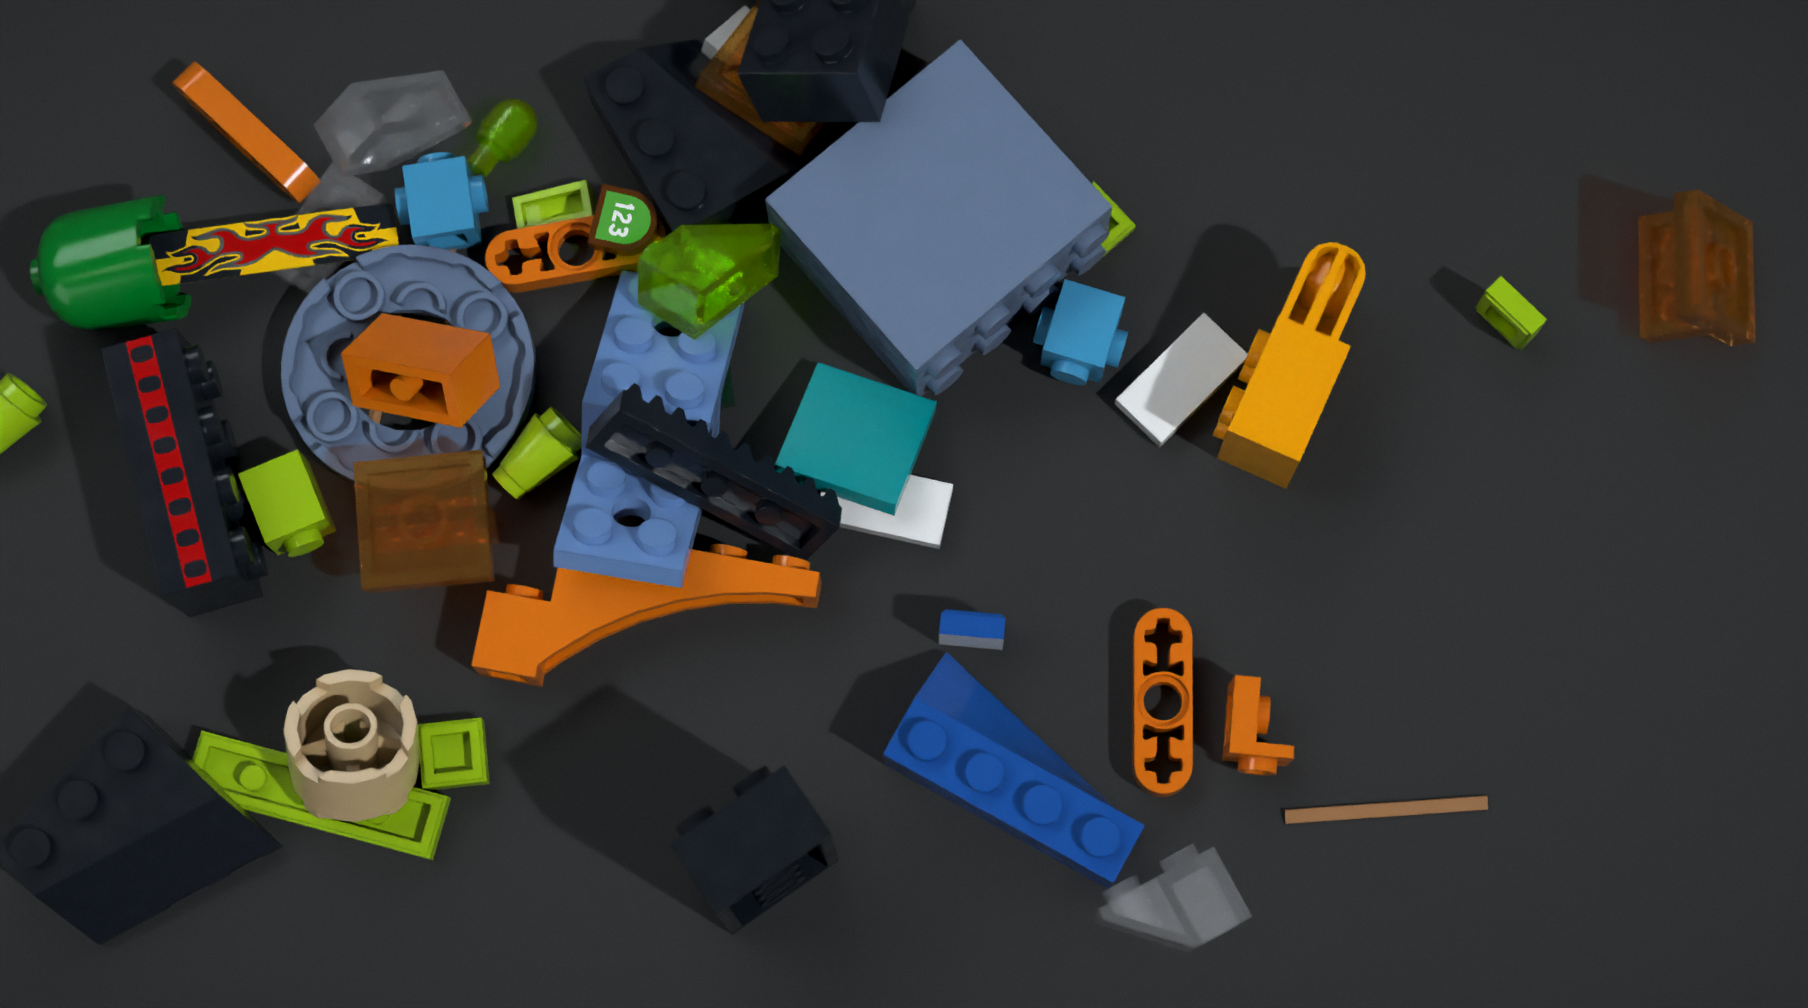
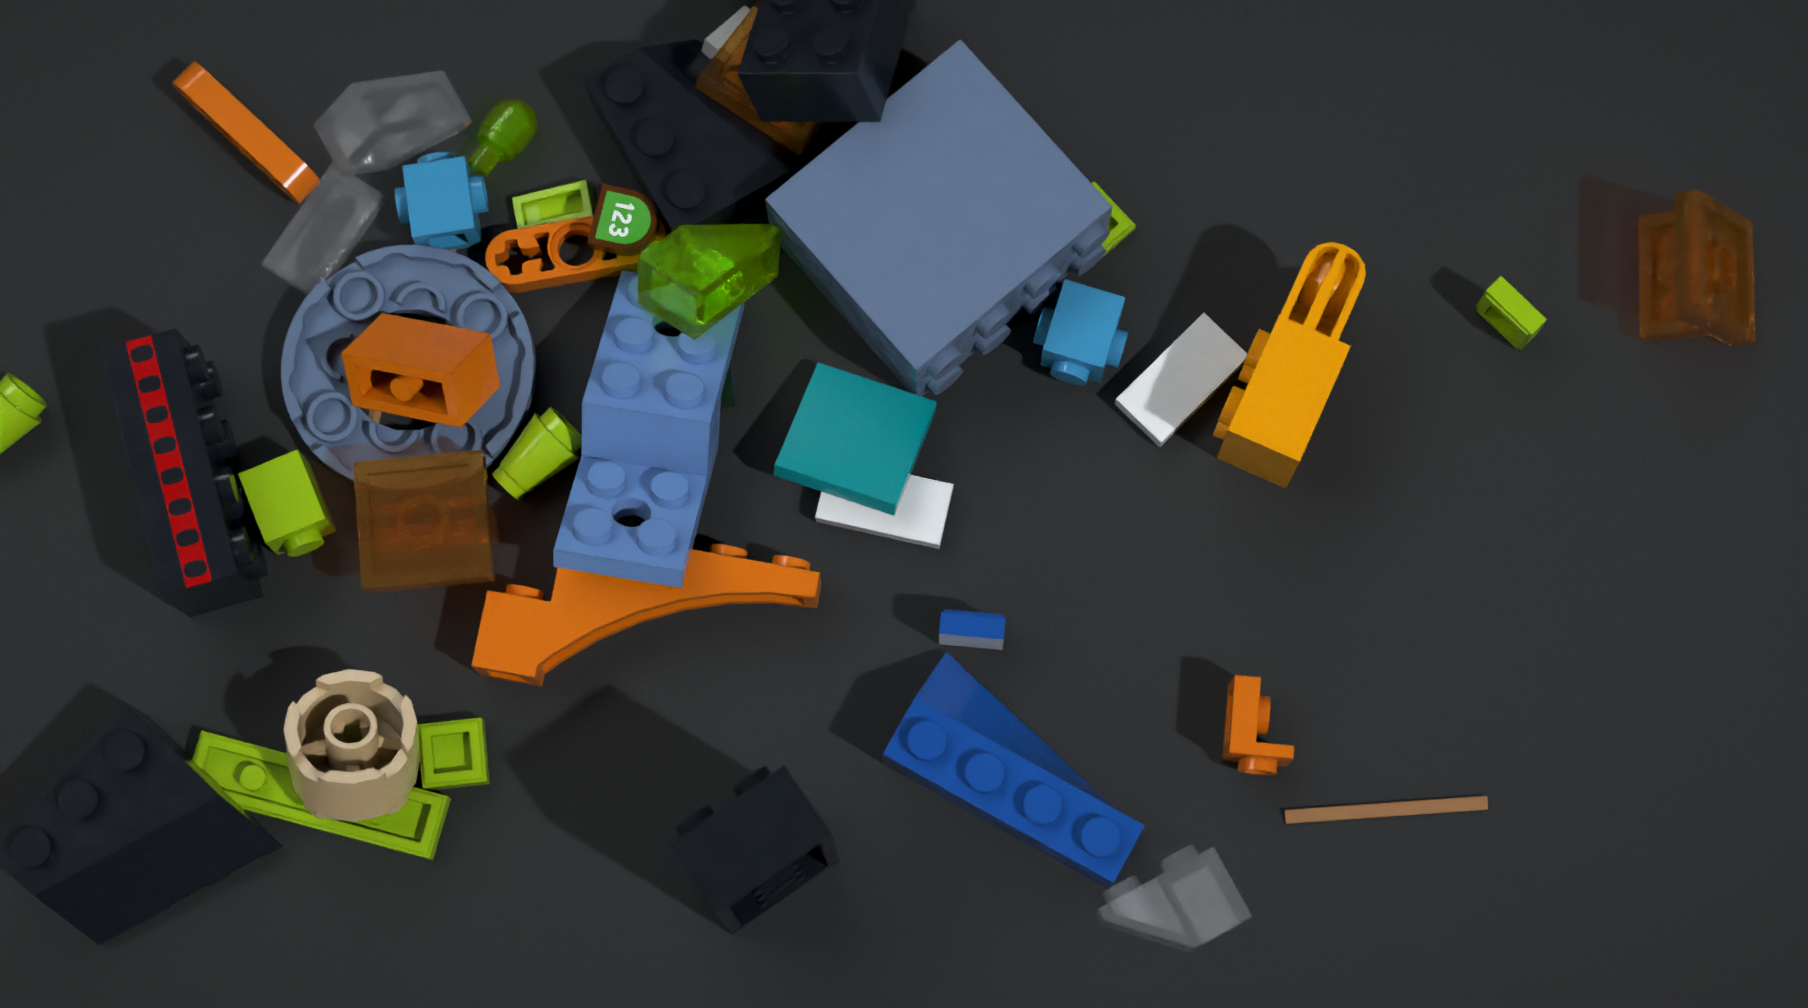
green cylinder [30,194,192,330] -> none
sticker [149,203,399,286] -> none
black gear [586,383,842,560] -> none
orange beam [1132,608,1193,797] -> none

